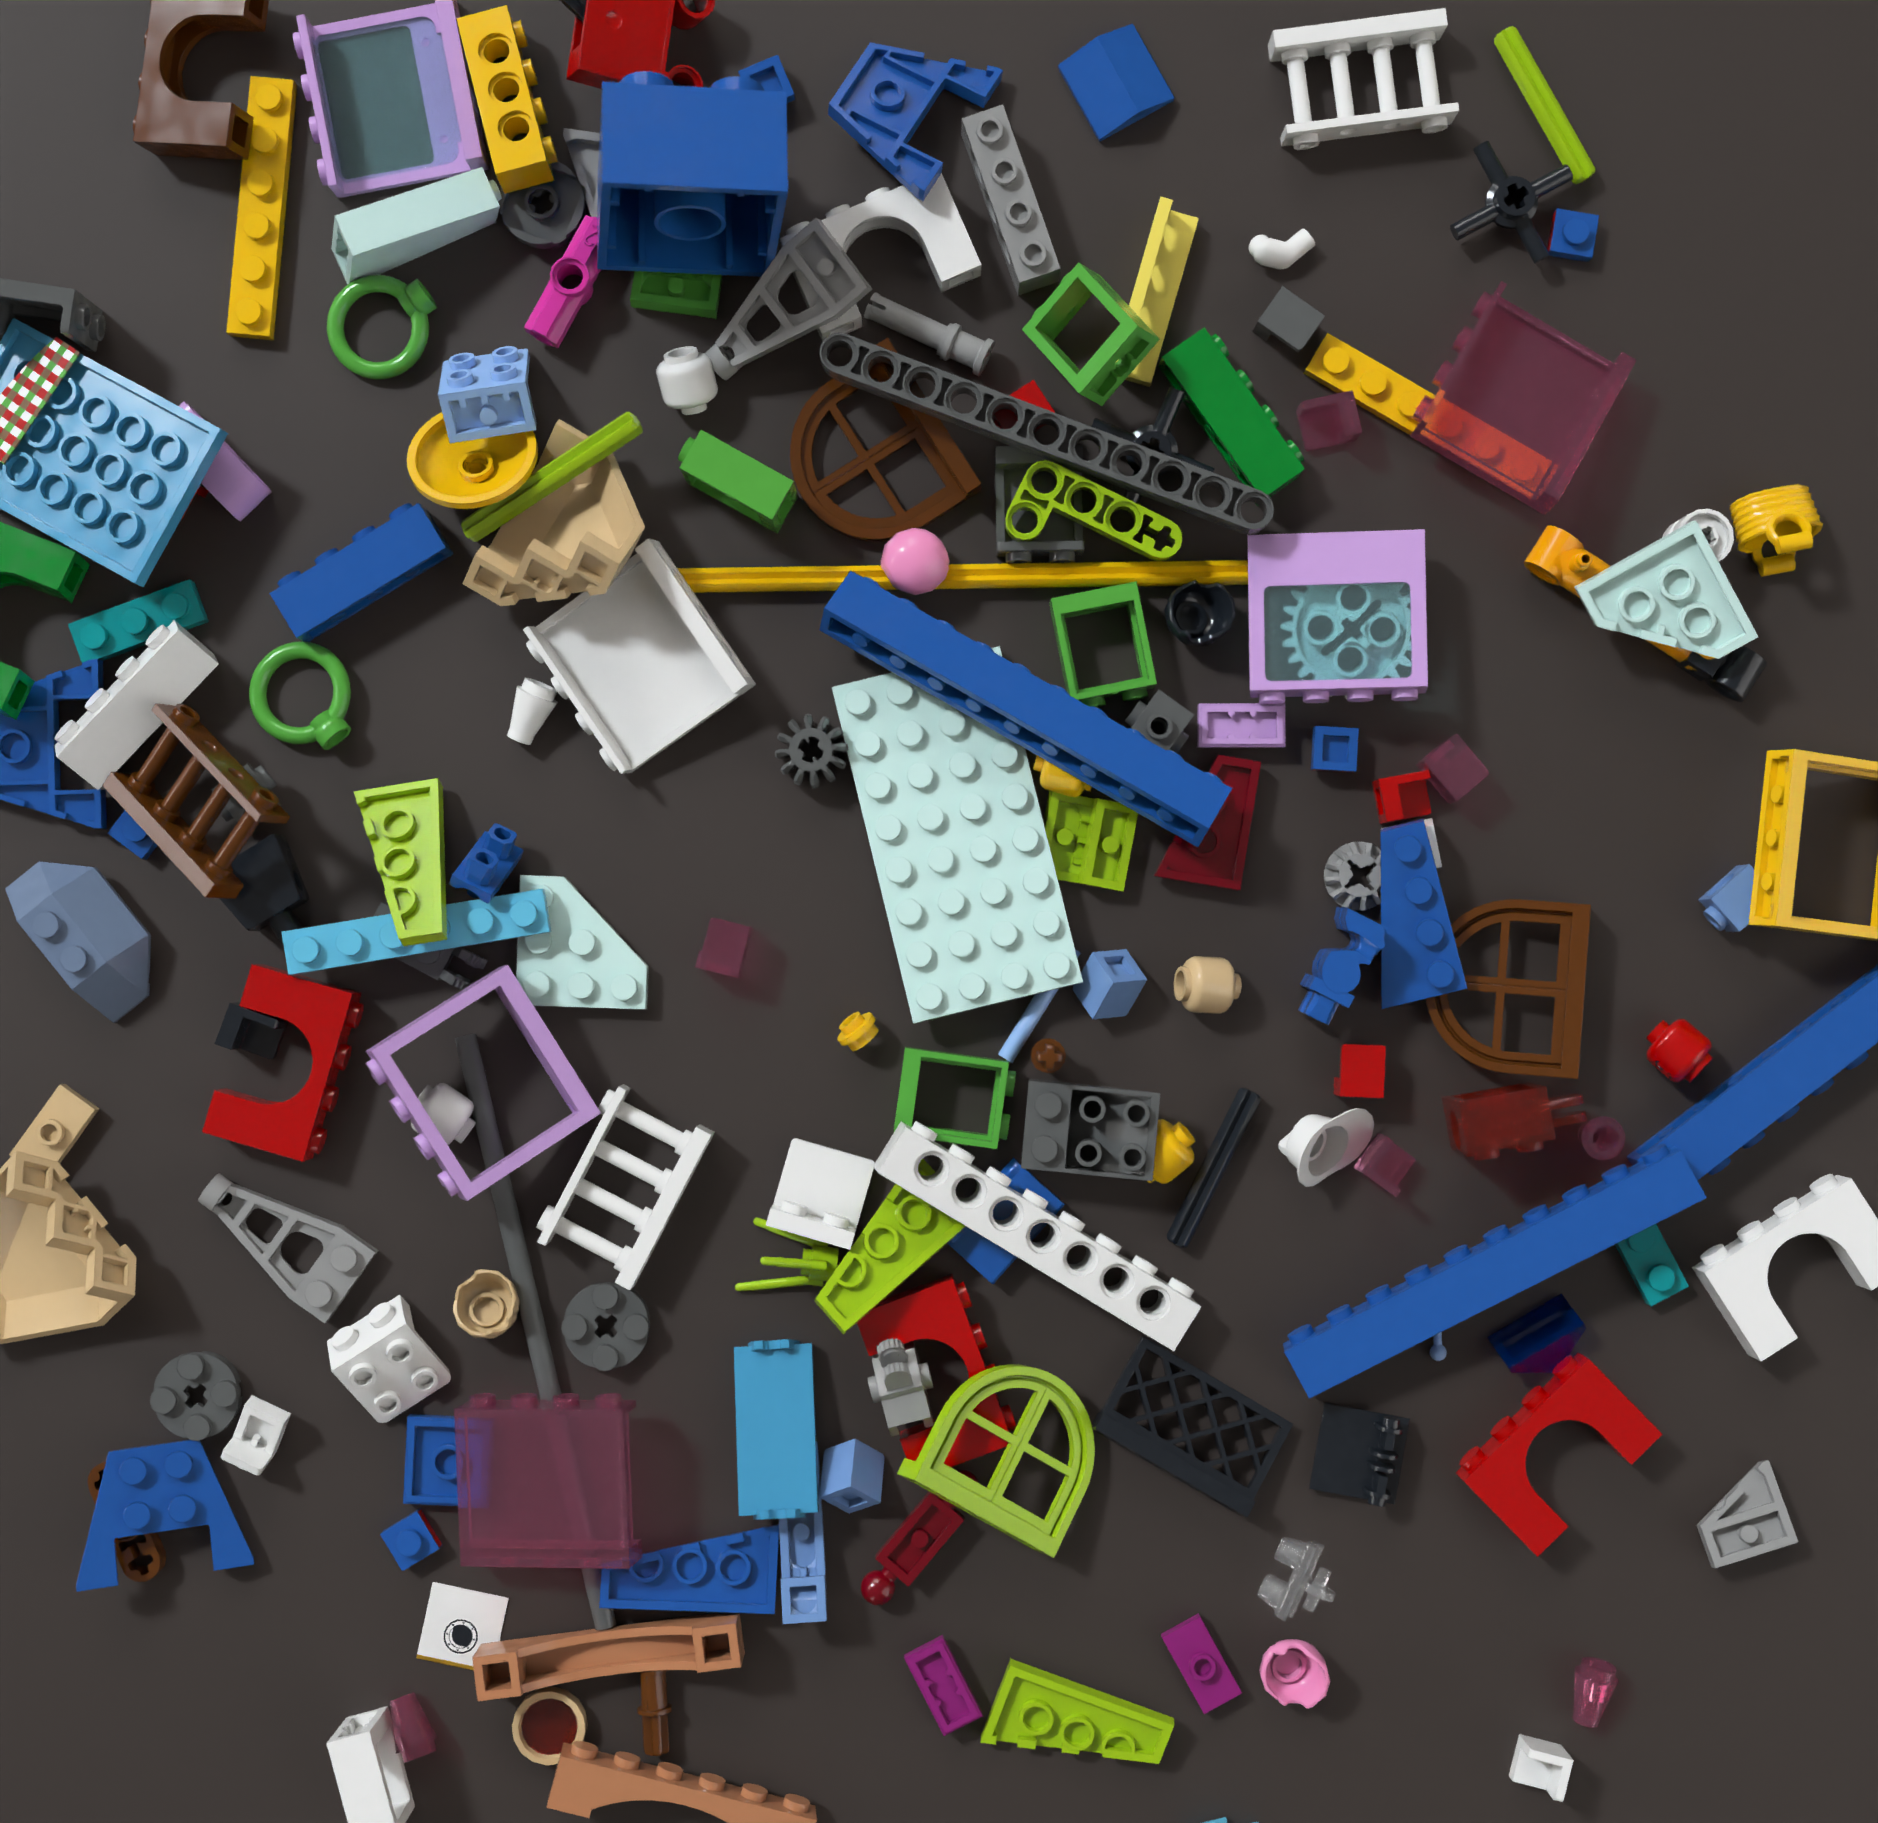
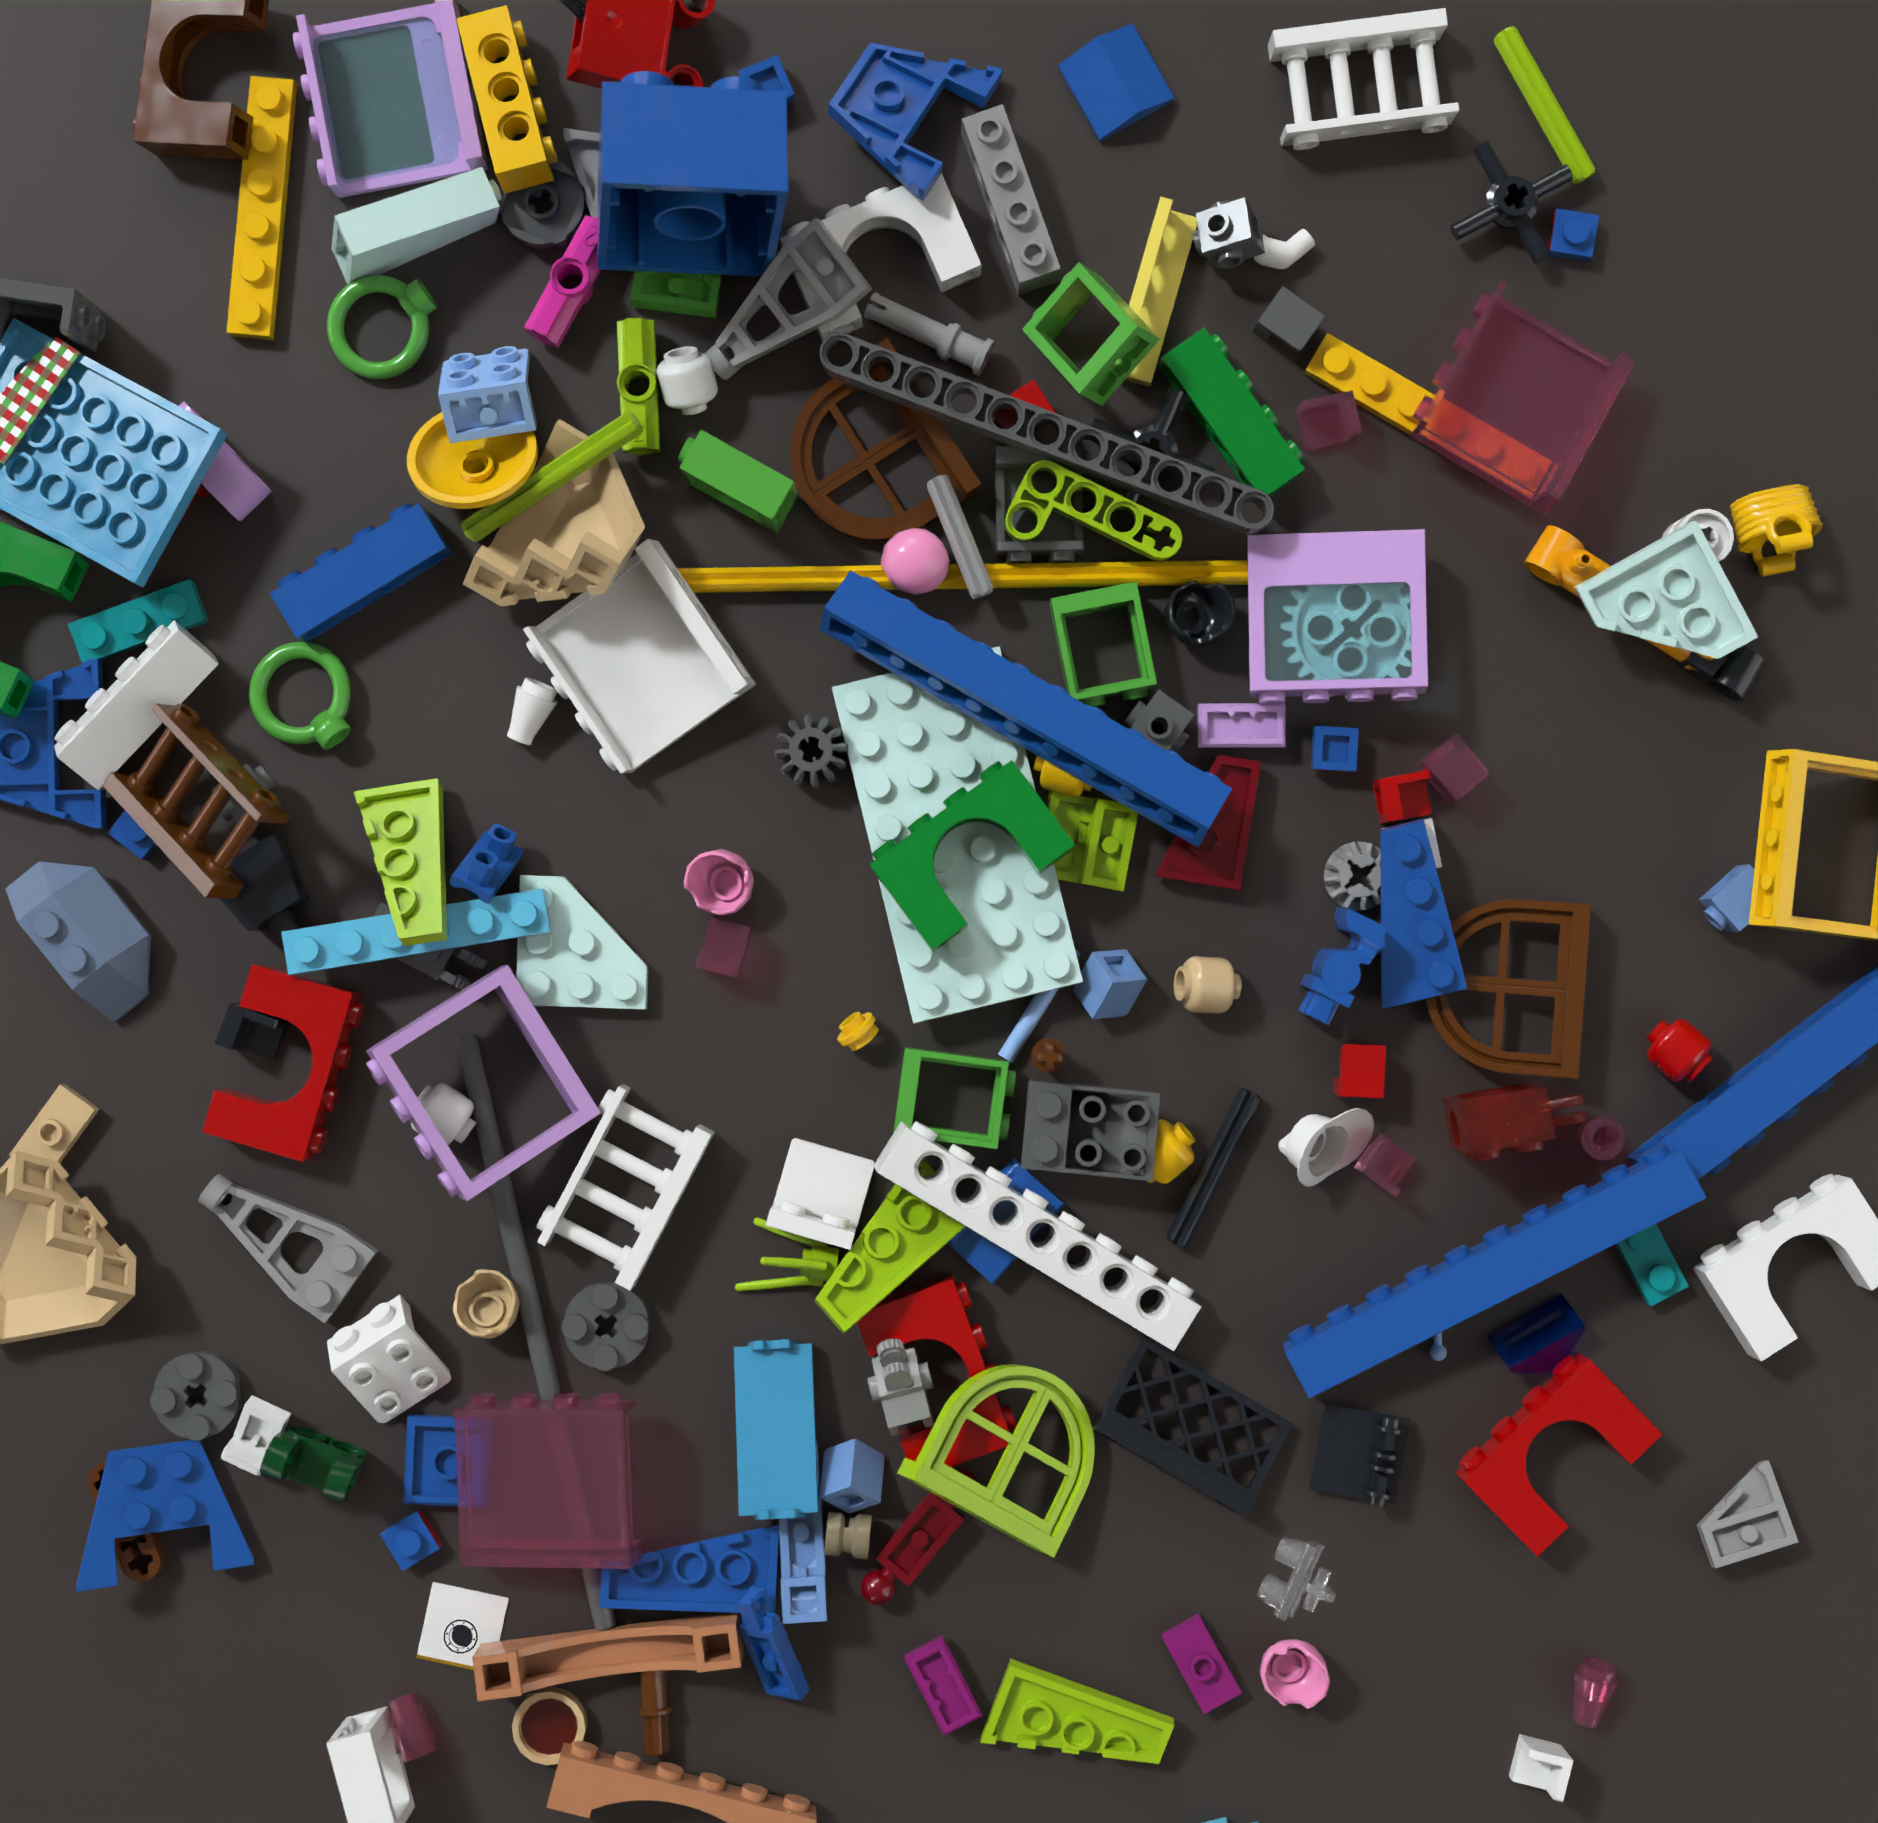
none -> dark green piece [260,1426,367,1503]
none -> lime piece [617,318,661,455]
none -> bright pink hair [684,849,754,916]
none -> blue hinge [737,1586,810,1700]
none -> dark tan wheel [824,1511,872,1560]
none -> green arch [869,760,1075,953]
none -> light grey axle [927,475,993,599]
none -> dark grey brick [1193,197,1265,269]

